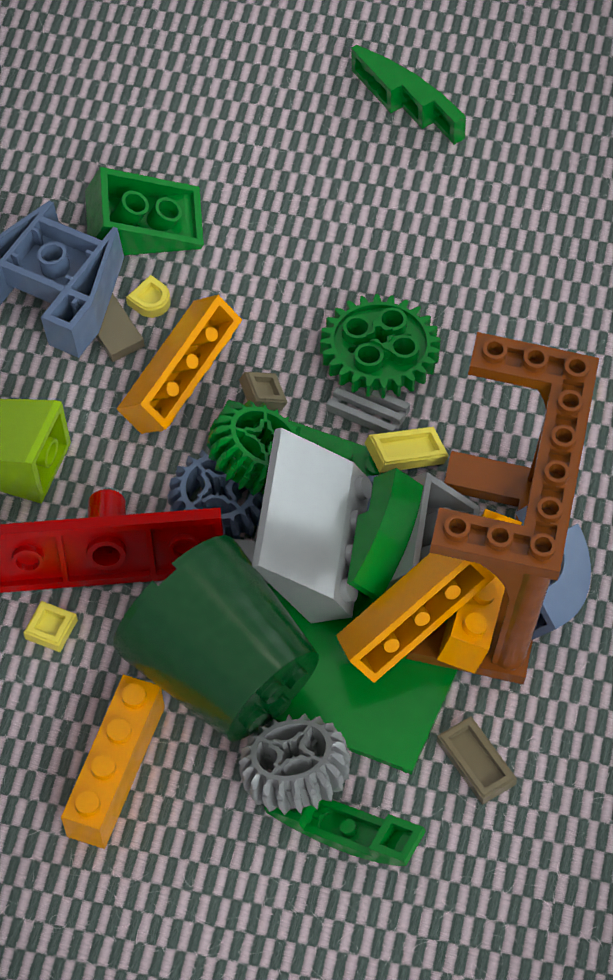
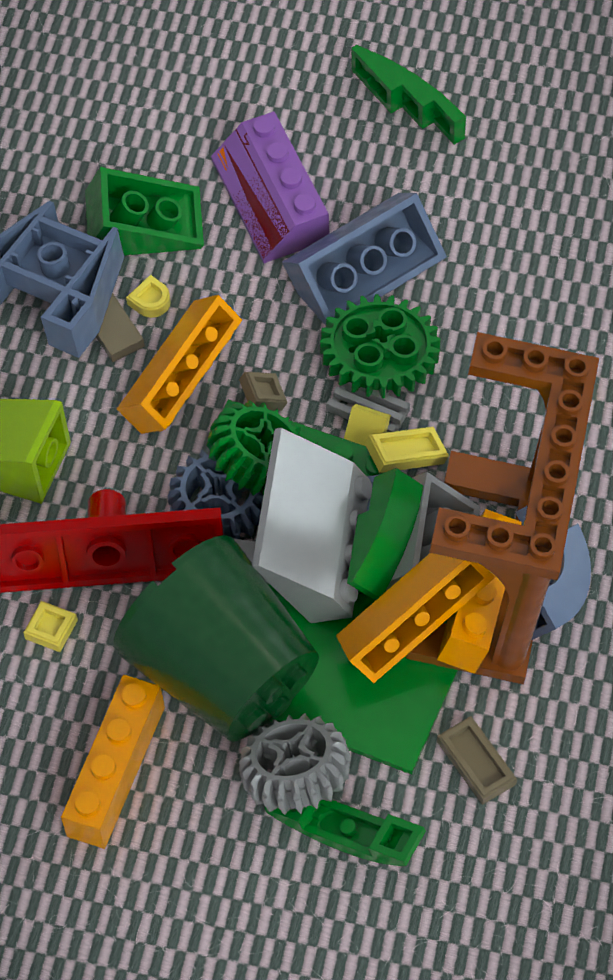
none -> medium lavender slope [211,111,330,263]
none -> sand blue slope [282,193,447,326]
none -> light yellow tile [344,404,391,446]

